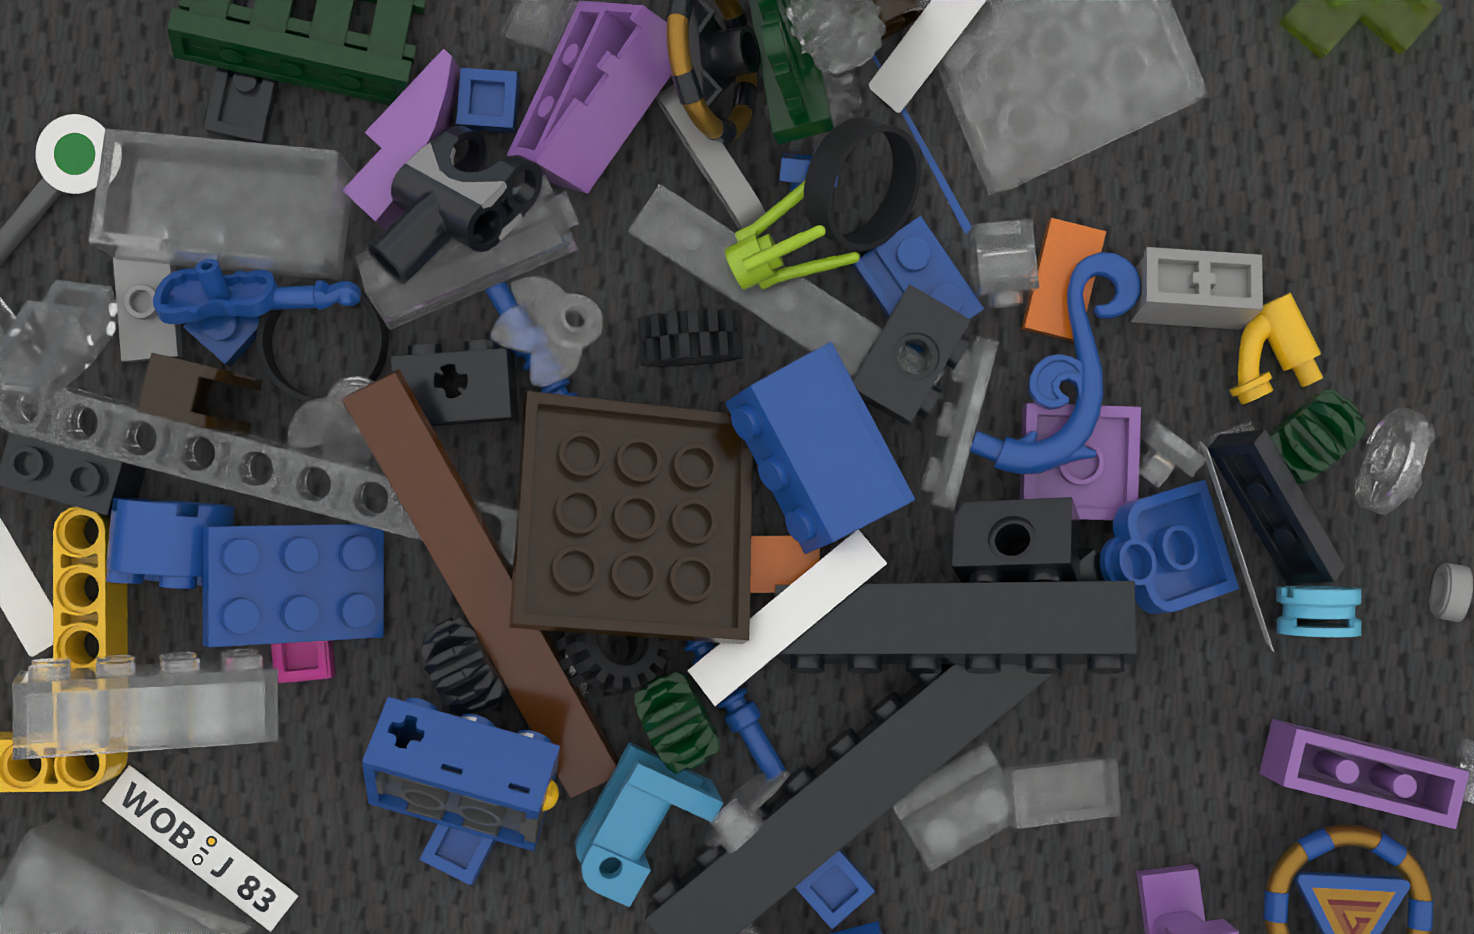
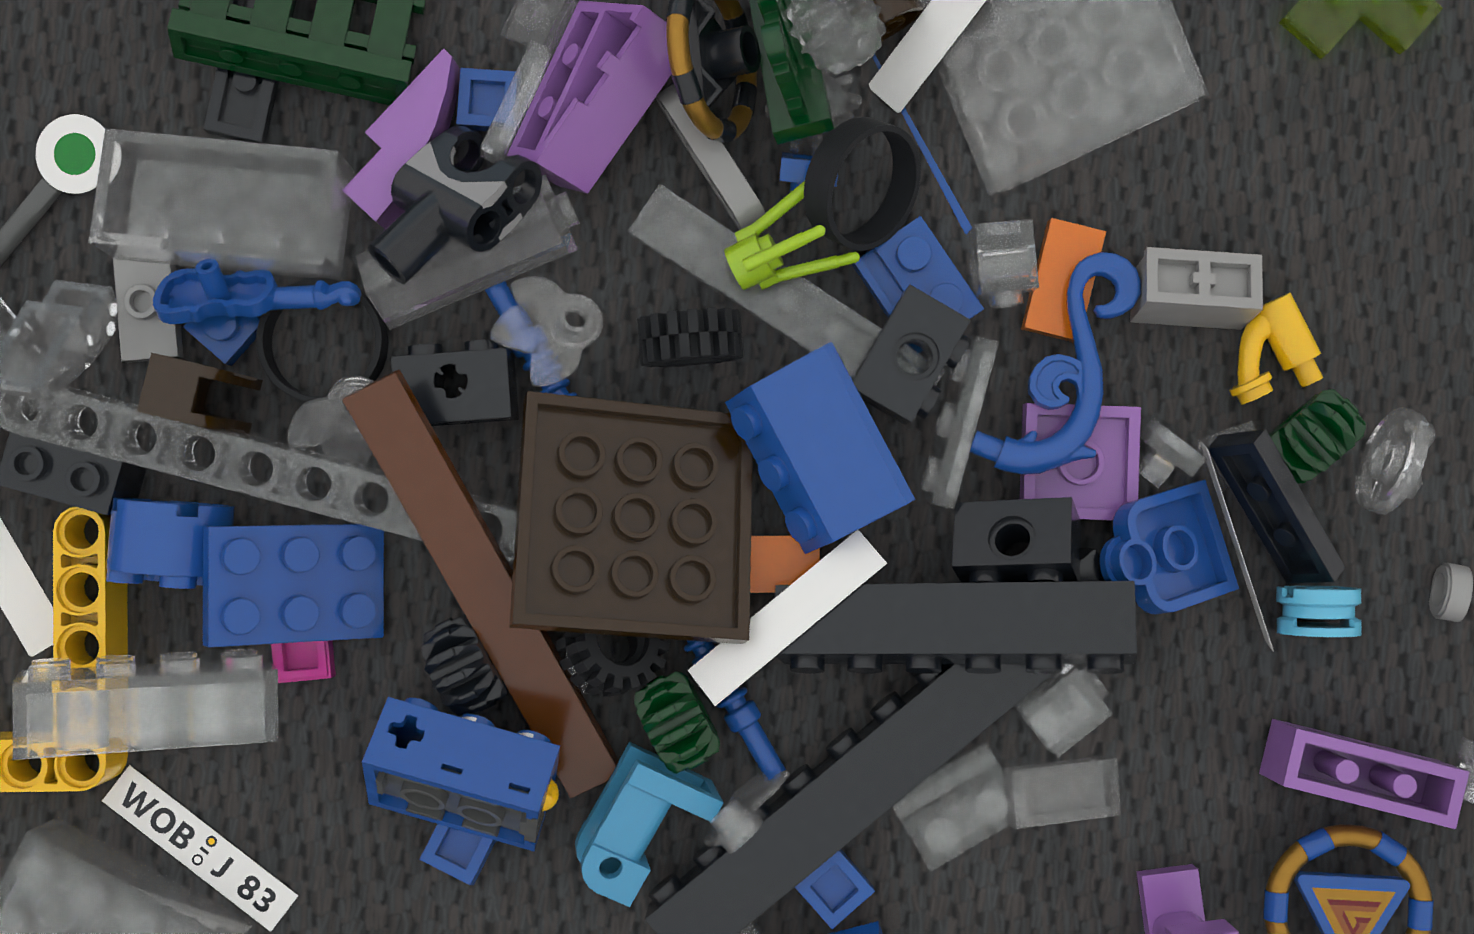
none -> clear tile [480,40,551,164]
none -> clear brick [1014,664,1113,758]

